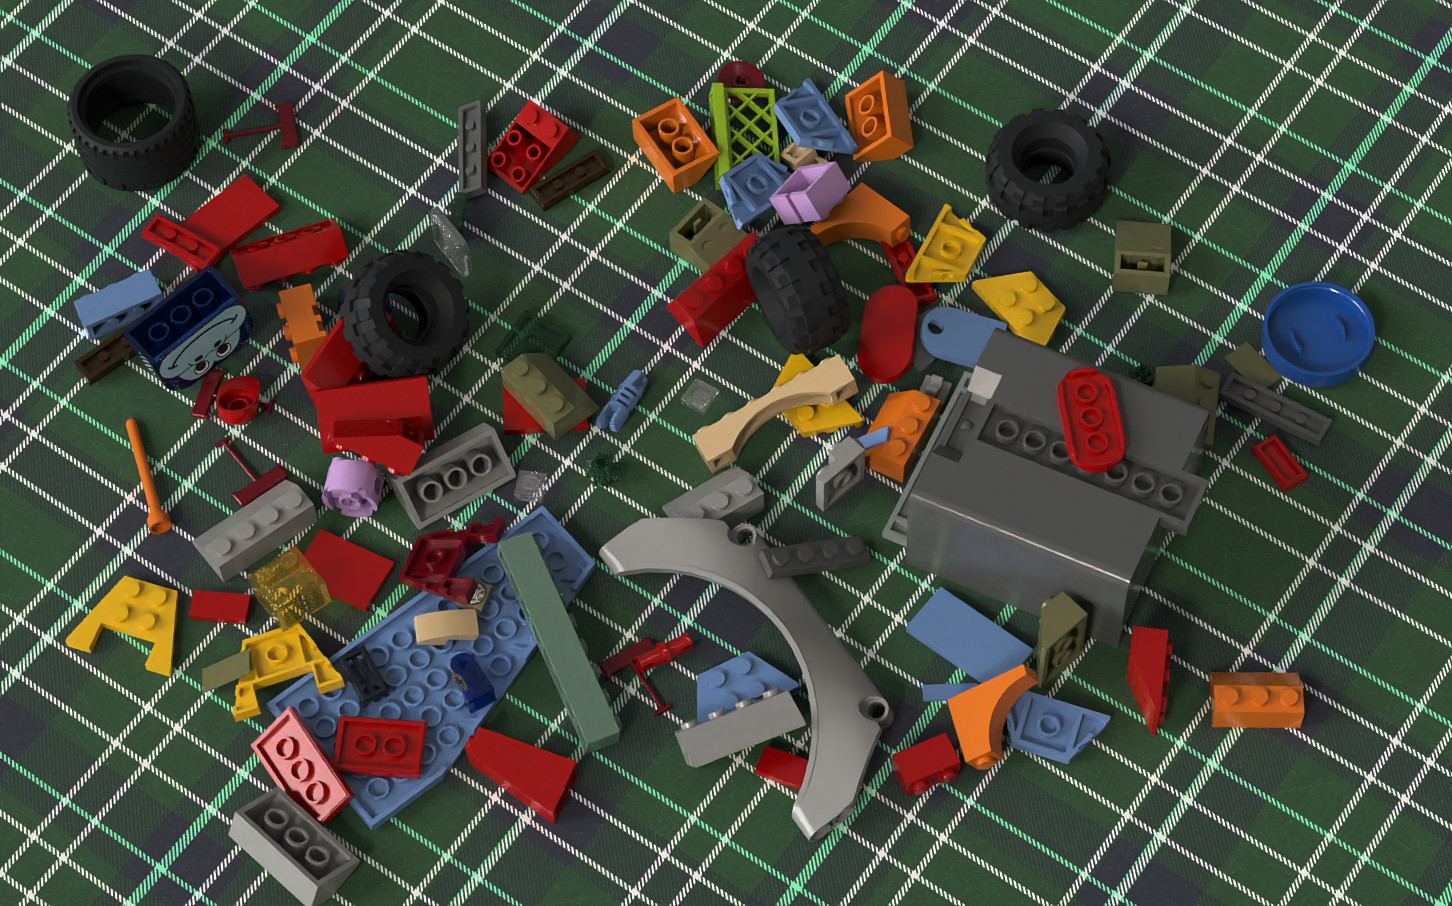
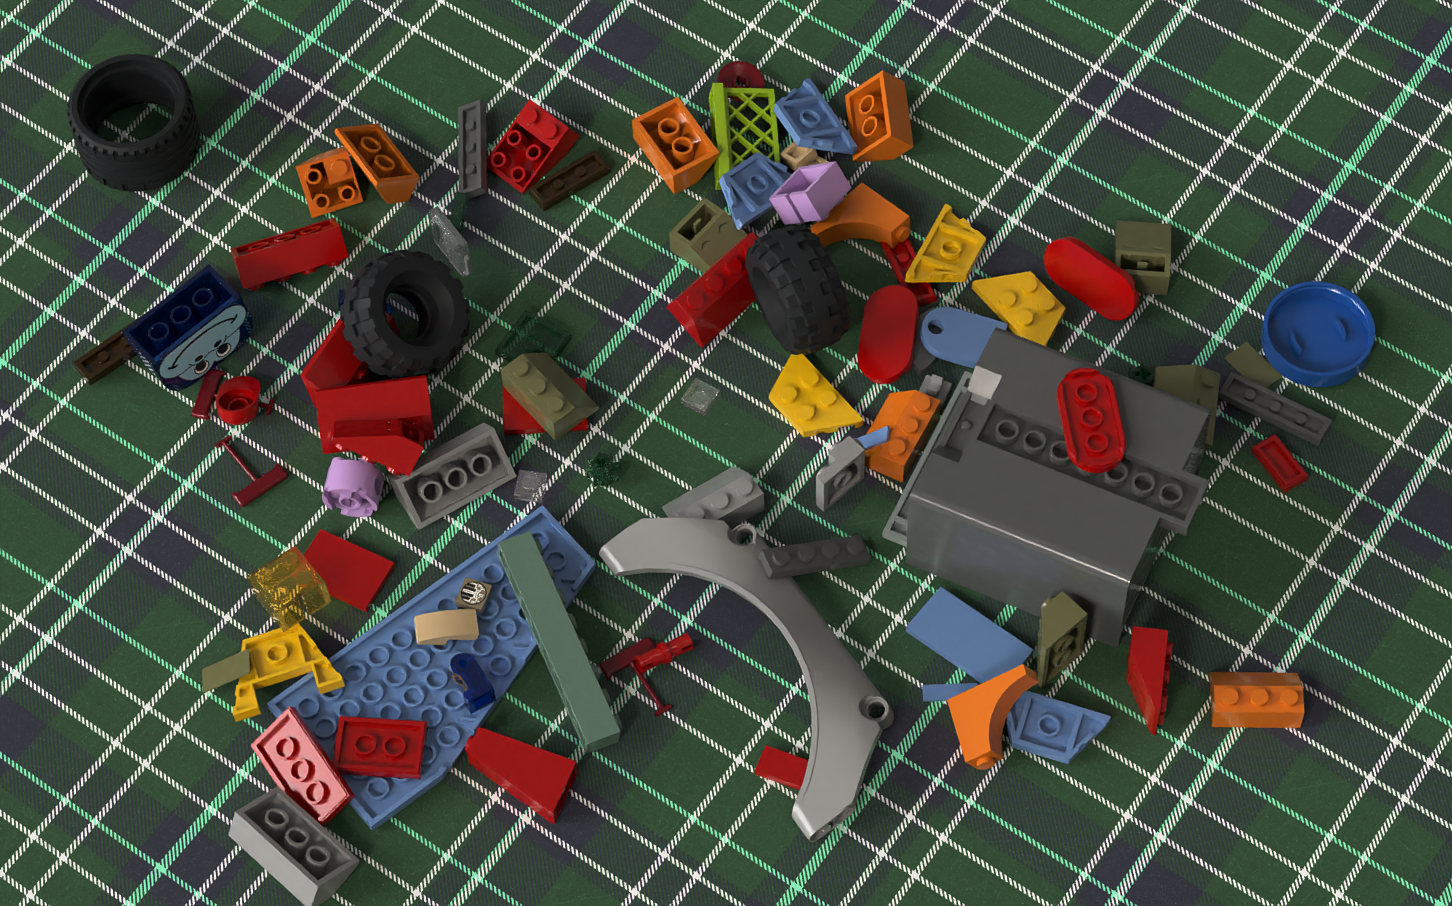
yellow wing [65,576,179,677] -> none
medium blue brick [74,269,164,341] -> none
orange piece [126,418,172,534] -> none
red tile [141,213,224,273] -> none
red tile [179,174,281,274] -> none
red tile [189,590,252,625] -> none
light grey slope [192,480,318,583] -> none
dark red piece [222,102,299,149] -> none
orange wedge [276,283,327,373] -> none
black tile [338,645,390,708] -> none
dark red wing [399,517,507,605] -> none
medium blue hinge [596,370,648,432] -> none
light grey slope [675,687,806,768] -> none
tan arch [692,354,859,473] -> none
medium blue wing [697,651,800,722] -> none
red brick [891,733,961,797] -> none
black tyre [986,108,1111,233] -> none
none -> orange slope [296,147,363,218]
none -> orange slope [334,124,420,204]
none -> red tile [1044,236,1140,321]

